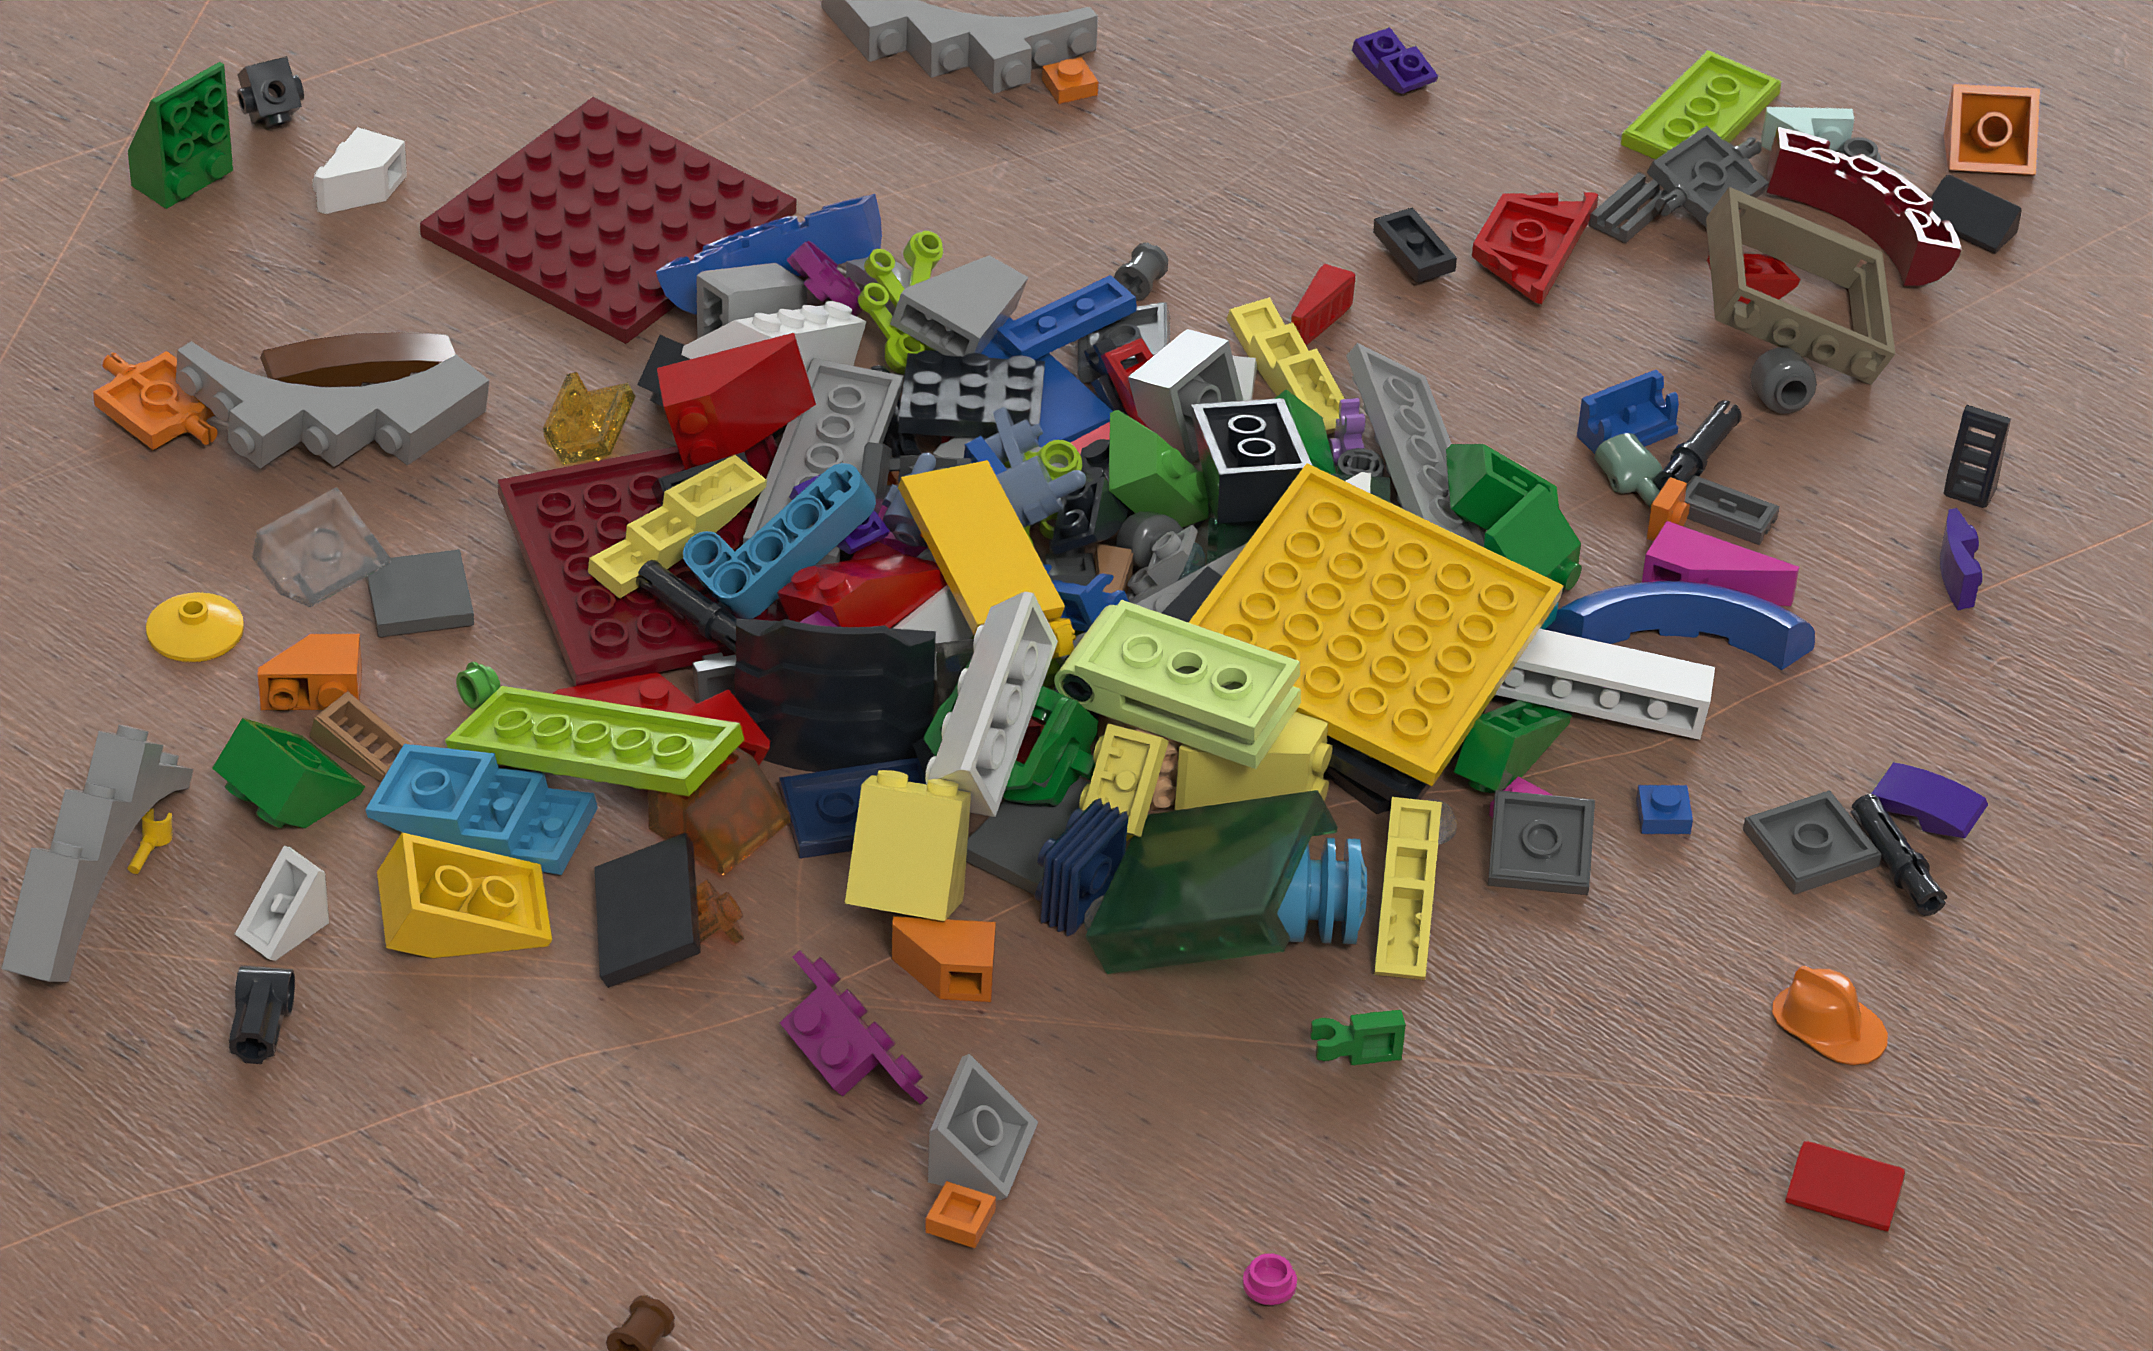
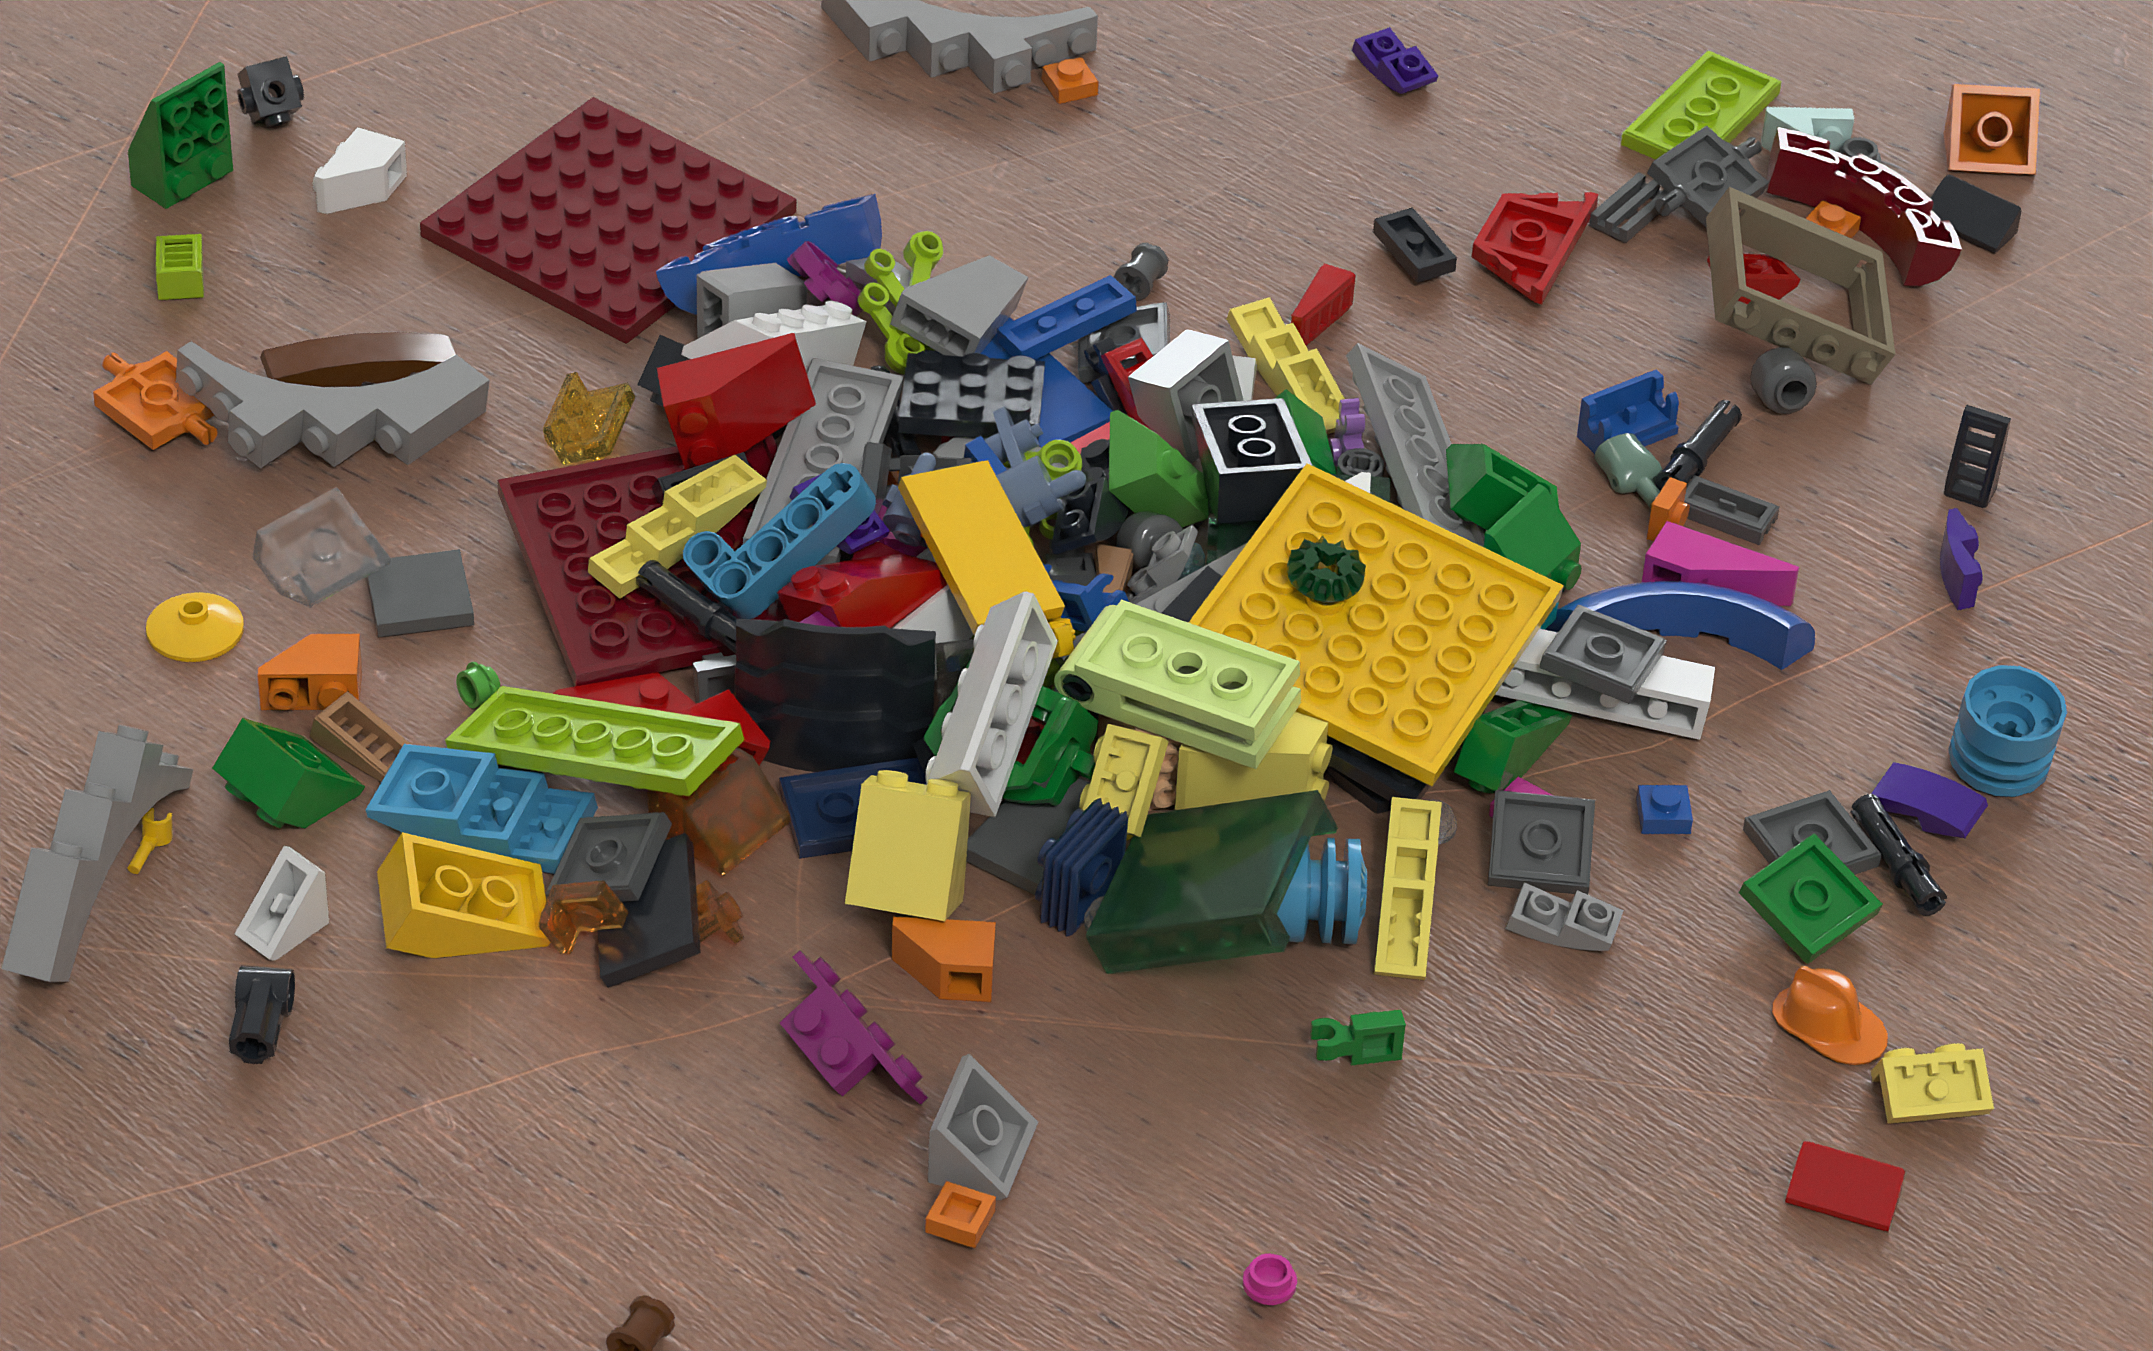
none -> lime slope [156,234,204,300]
none -> clear orange bracket [539,880,629,955]
none -> dark grey tile [546,812,672,906]
none -> dark green gear [1287,536,1366,602]
none -> light grey slope [1505,882,1624,951]
none -> dark grey tile [1539,605,1667,704]
none -> green plate [1739,833,1883,964]
none -> orange plate [1805,201,1861,238]
none -> light yellow bracket [1871,1044,1994,1124]
none -> dark azure wheel [1948,665,2067,797]

